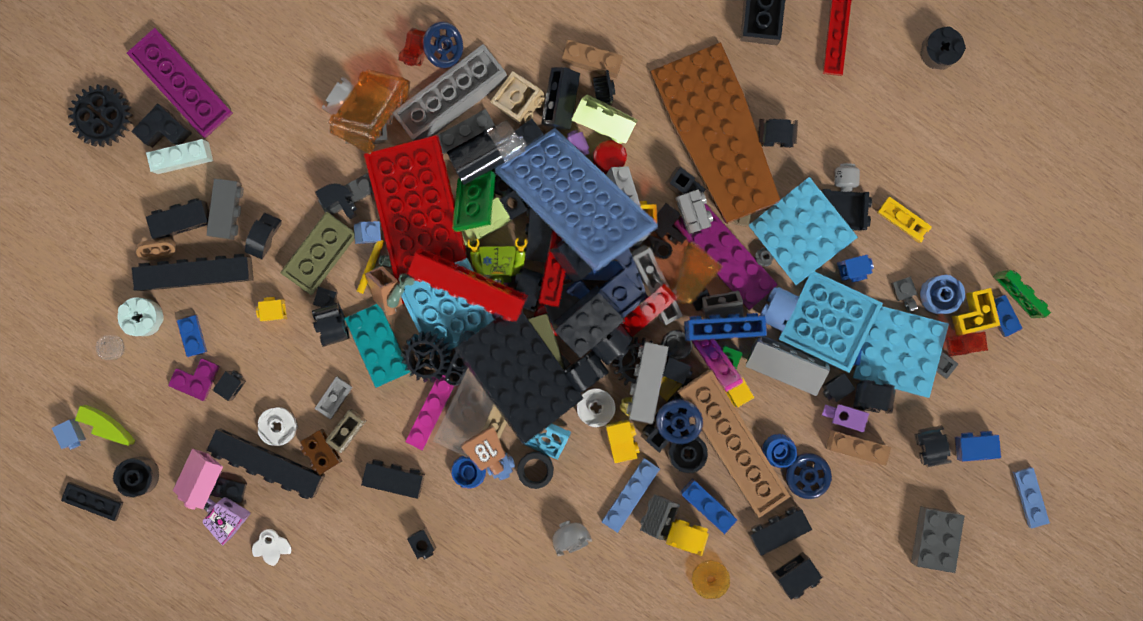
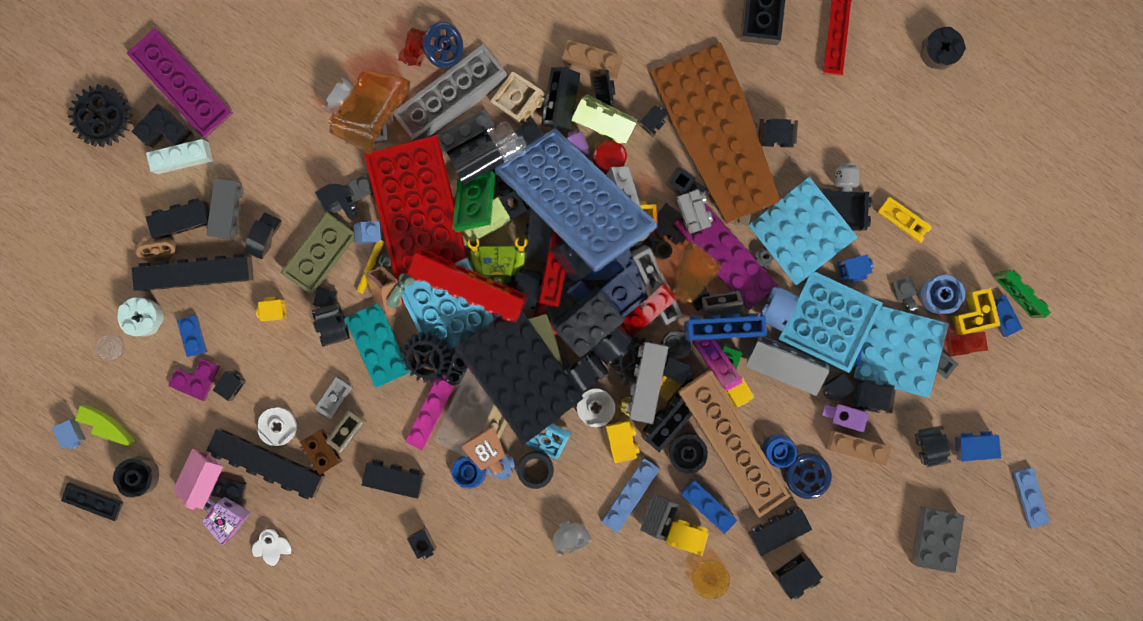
dark blue plate [656,400,703,444] -> none
none -> black brick [639,105,668,137]

